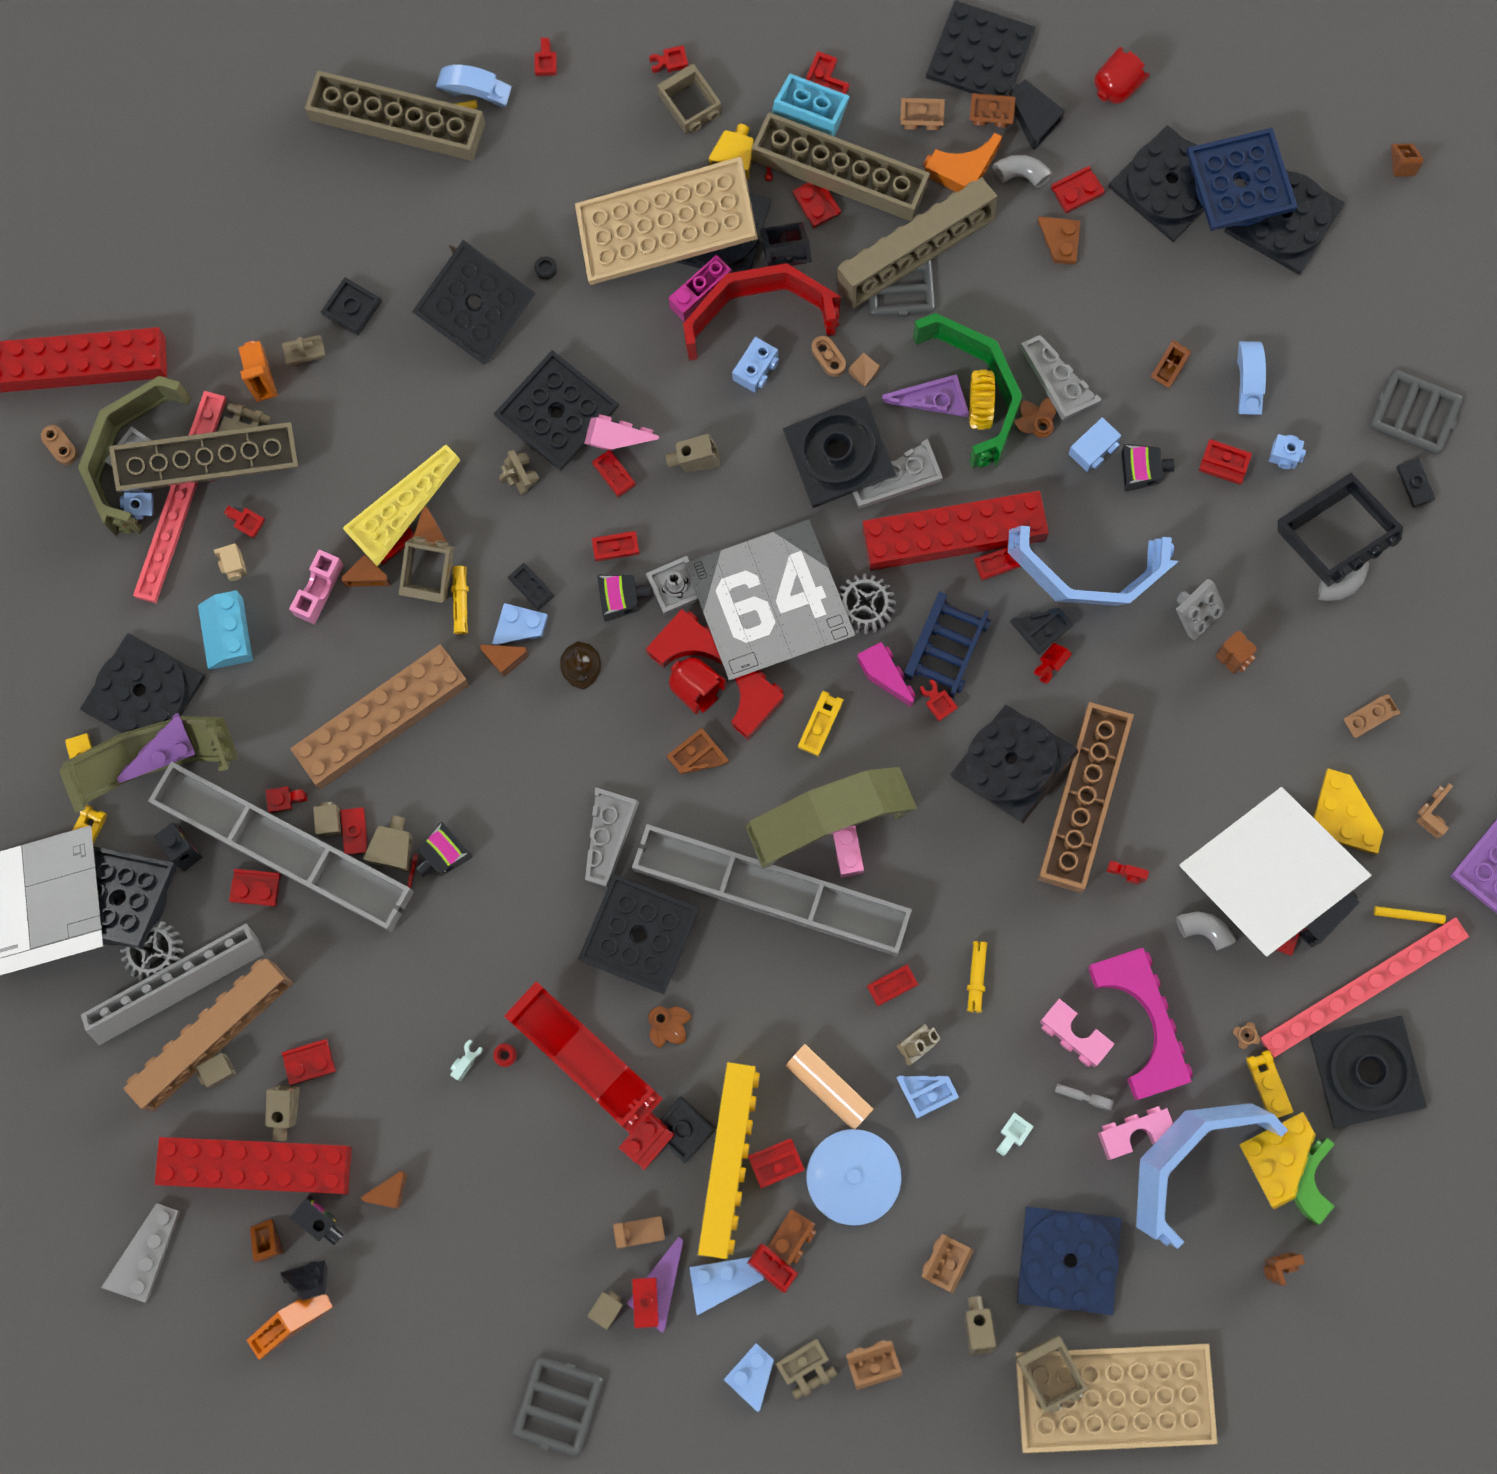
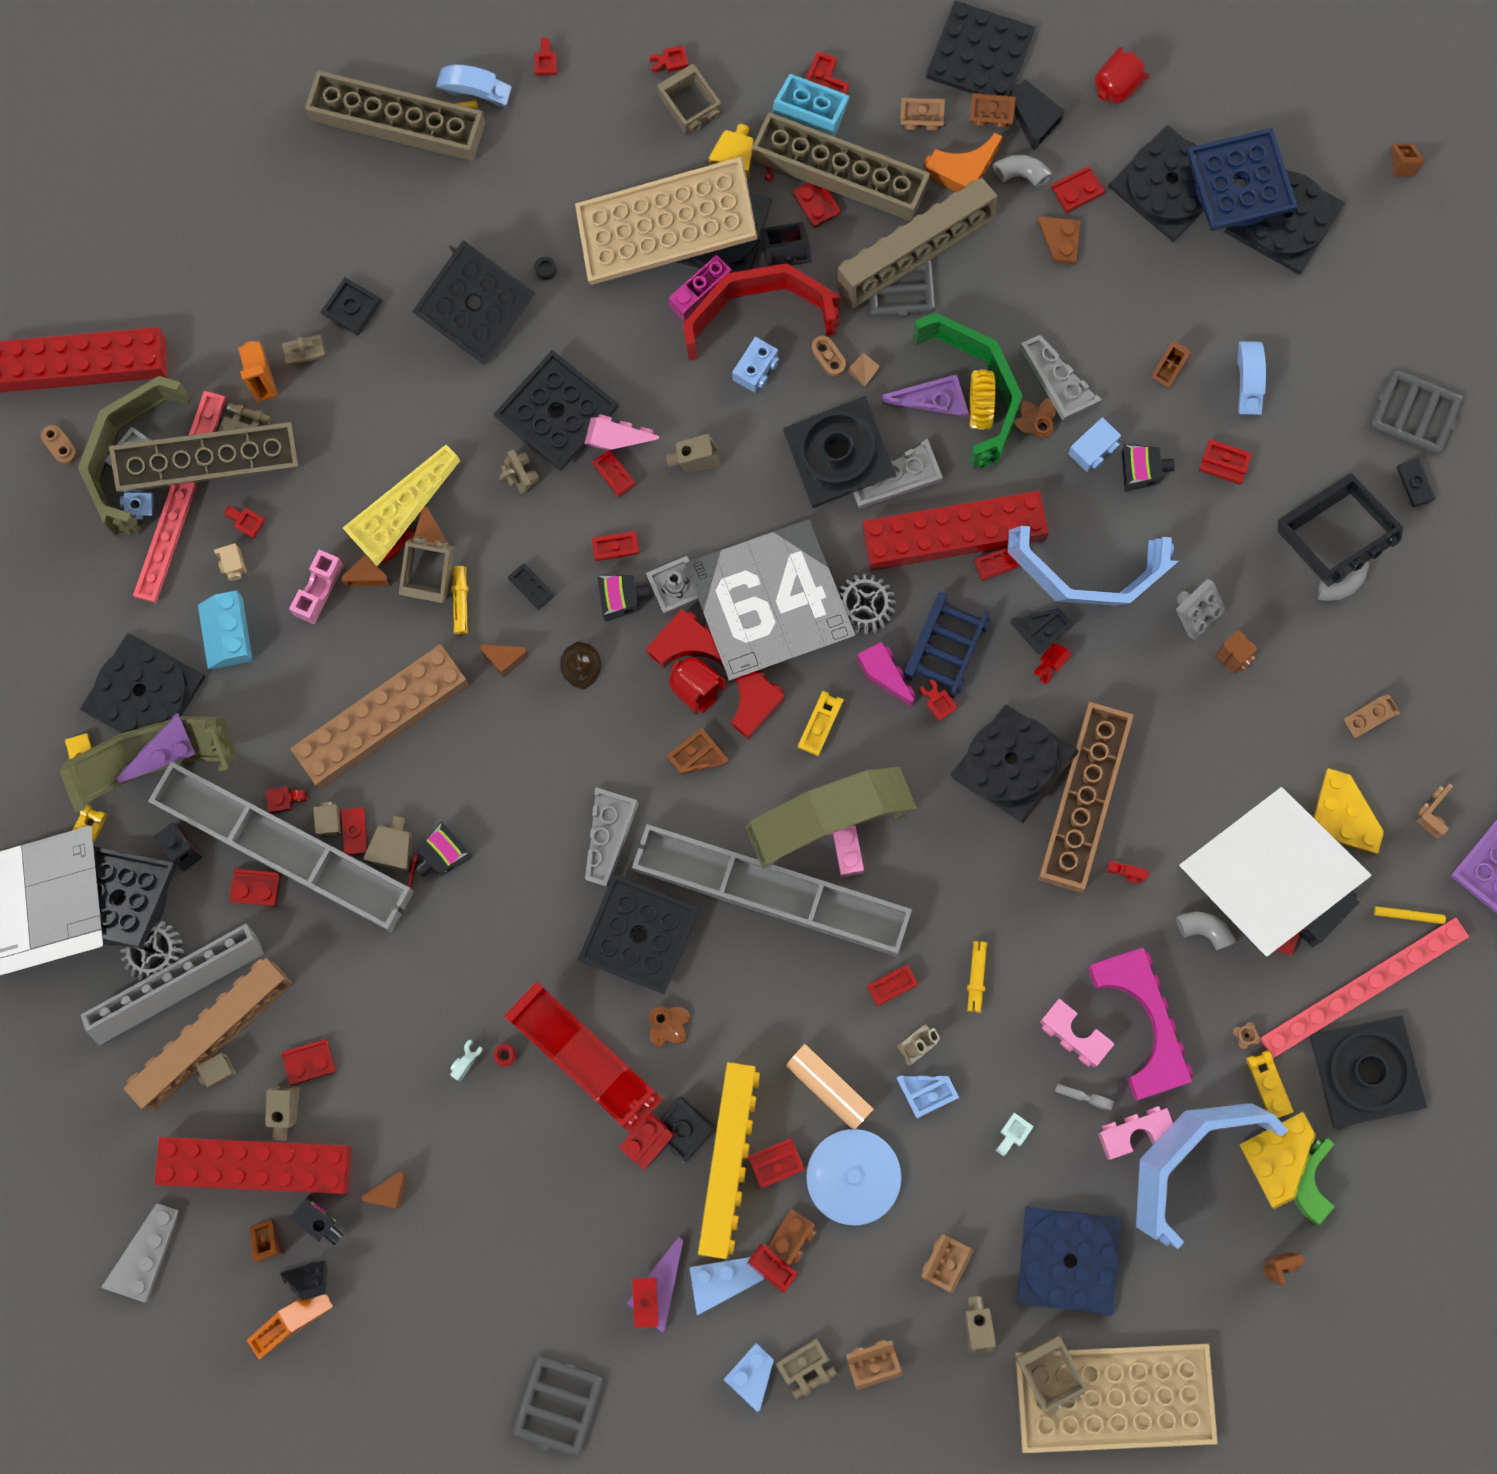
light blue wing [492,603,548,646] -> none
dark tan brick [587,1290,625,1330] -> none
medium nougat bracket [613,1216,665,1248] -> none
light blue brick [1268,434,1306,469] -> none

